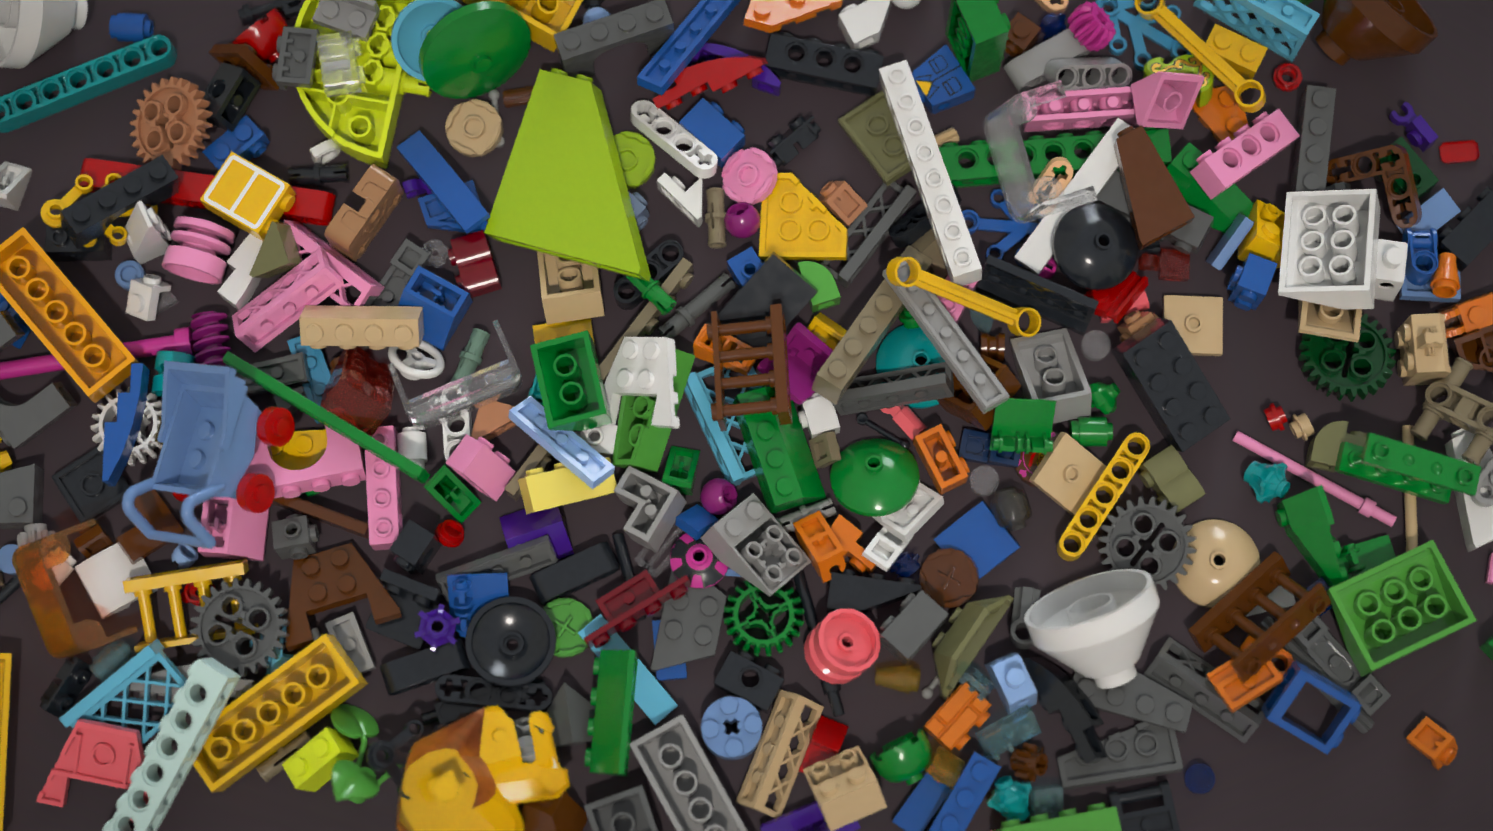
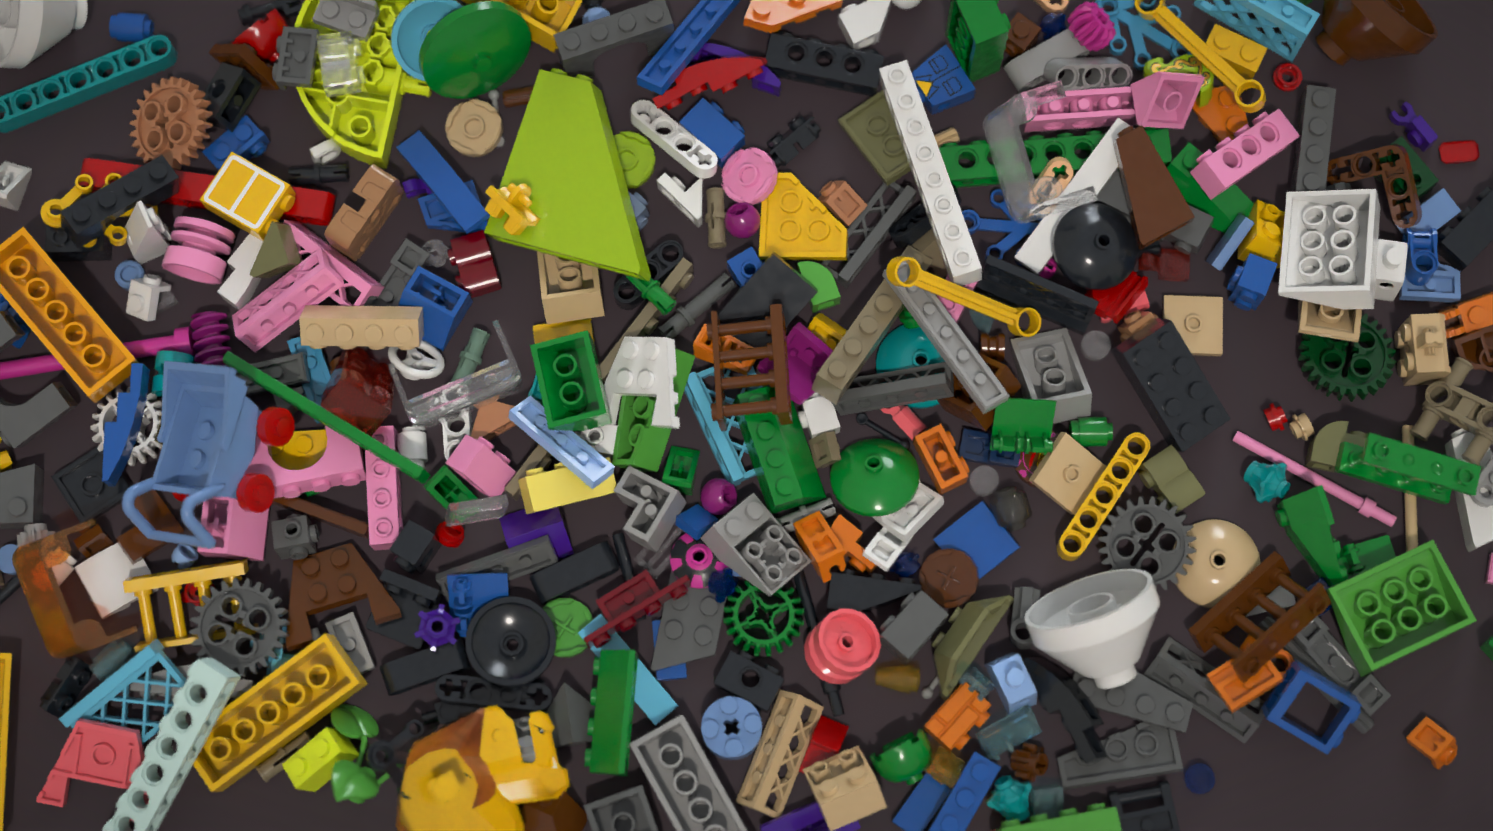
green piece [1089,382,1120,415] -> none
orange cone [1430,252,1460,298] -> none
none -> clear tile [444,495,509,527]
none -> yellow hips [485,183,540,235]
none -> clear blue plate [708,568,737,603]

